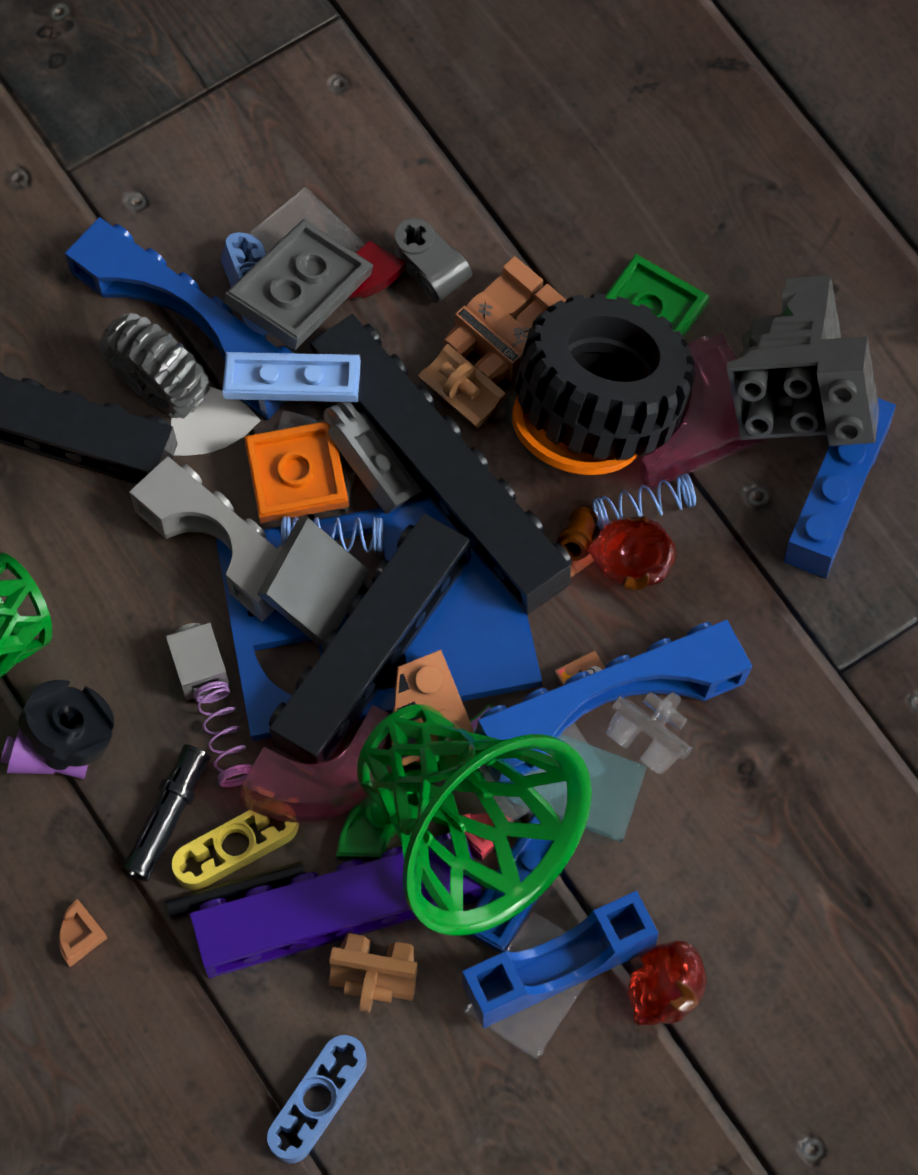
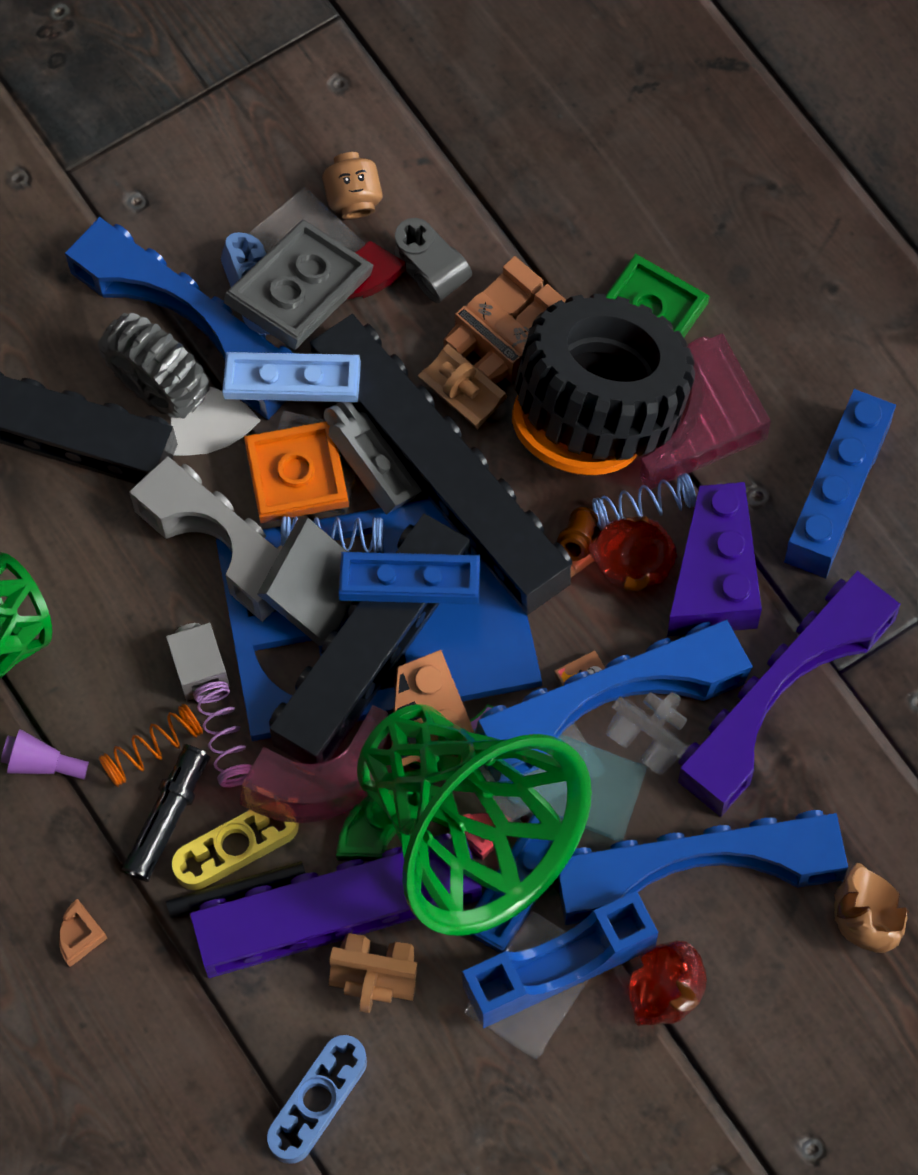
black plate [18,680,114,770] -> none
dark grey brick [727,275,879,446] -> none
none -> orange piece [99,703,203,787]
none -> medium nougat head [322,152,383,219]
none -> blue tile [339,552,480,604]
none -> blue arch [557,810,848,925]
none -> dark purple wedge [667,482,762,636]
none -> dark purple arch [678,570,901,817]
none -> medium nougat hair [834,863,909,953]

